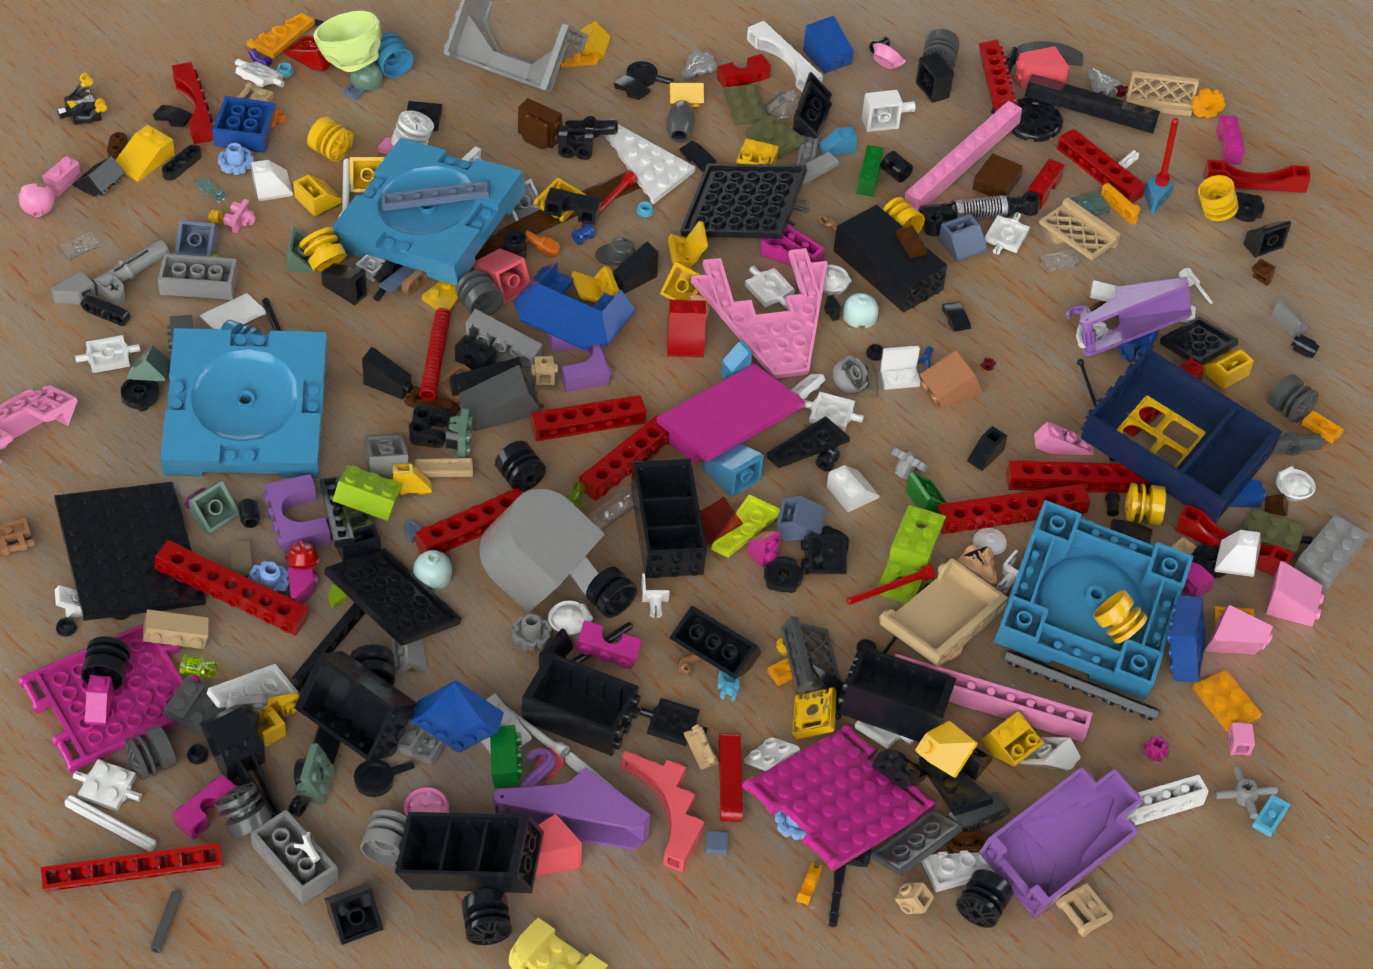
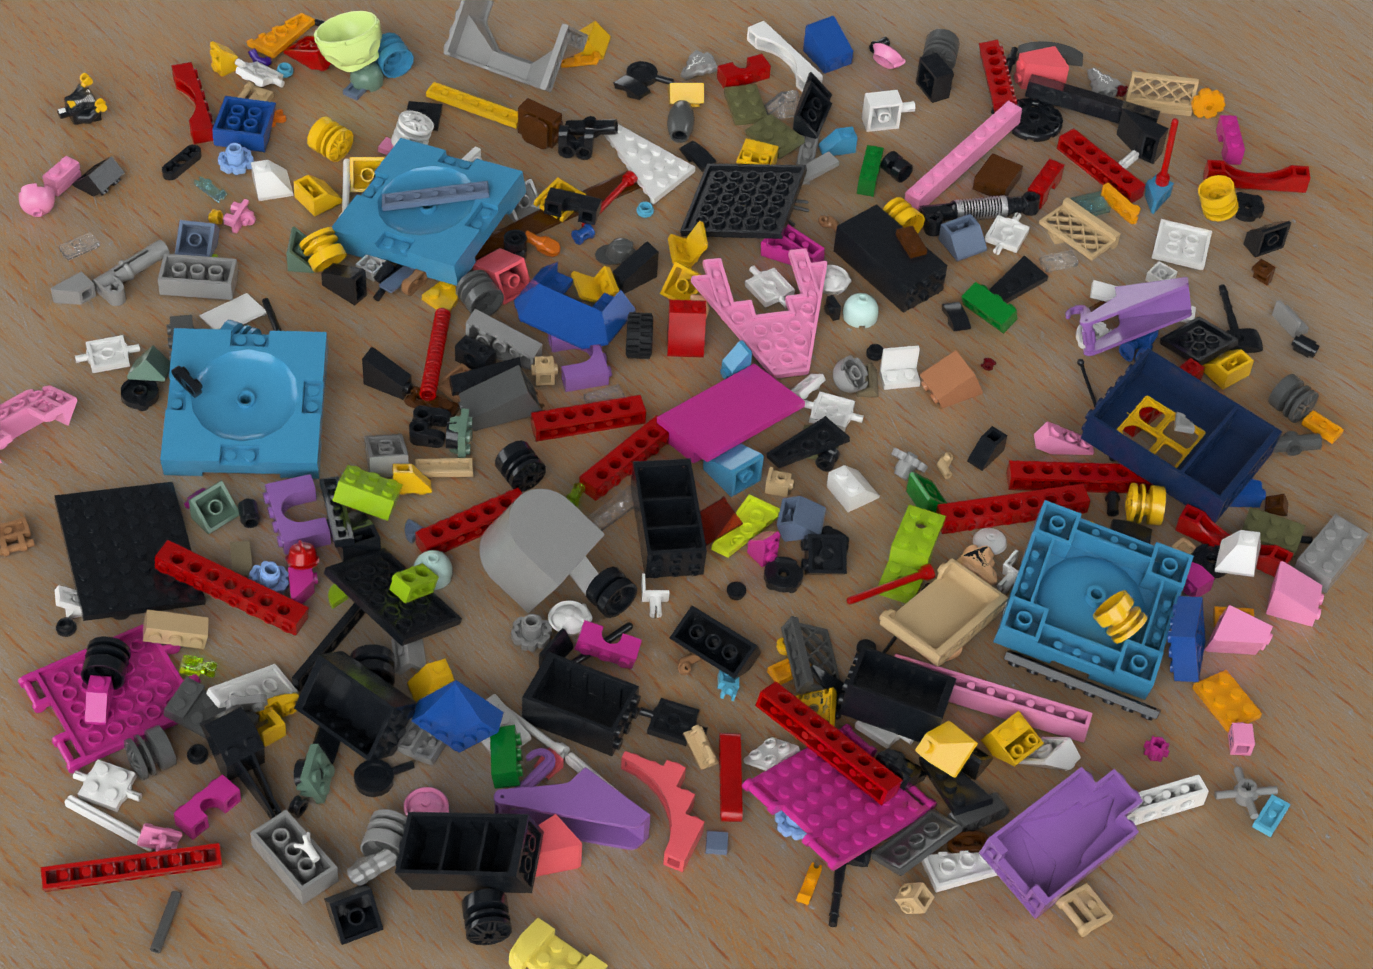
black beam [80,295,131,326] -> none
reddish brown plate [107,132,128,160] -> none
yellow slope [115,124,175,182] -> none
black slope [153,105,192,127] -> none
dark grey wheel [214,782,272,838] -> none
blue bar [917,346,933,369] -> none
black wheel [956,869,1013,928] -> none
white plant [1179,268,1213,304] -> none
white piece [1276,466,1316,501] -> none
none -> bright pink hips [137,823,182,851]
none -> black plate [171,366,203,398]
none -> yellow slope [210,41,238,77]
none -> light grey rock [347,849,399,886]
none -> lime brick [389,563,439,603]
none -> yellow slope [407,658,454,702]
none -> yellow plate [426,82,518,129]
none -> clear plate [584,384,625,403]
none -> black tyre [626,312,653,359]
none -> black plate [727,582,746,600]
none -> red brick [755,681,903,806]
none -> tan brick [765,467,795,497]
none -> tan arm [937,452,953,479]
none -> green brick [961,282,1018,334]
none -> black wing [989,255,1048,303]
none -> black slope [1116,108,1169,164]
none -> white piece [1145,261,1178,282]
none -> white plate [1152,219,1212,270]
none -> light grey tile [1174,412,1195,434]
none -> black piece [1219,284,1263,353]

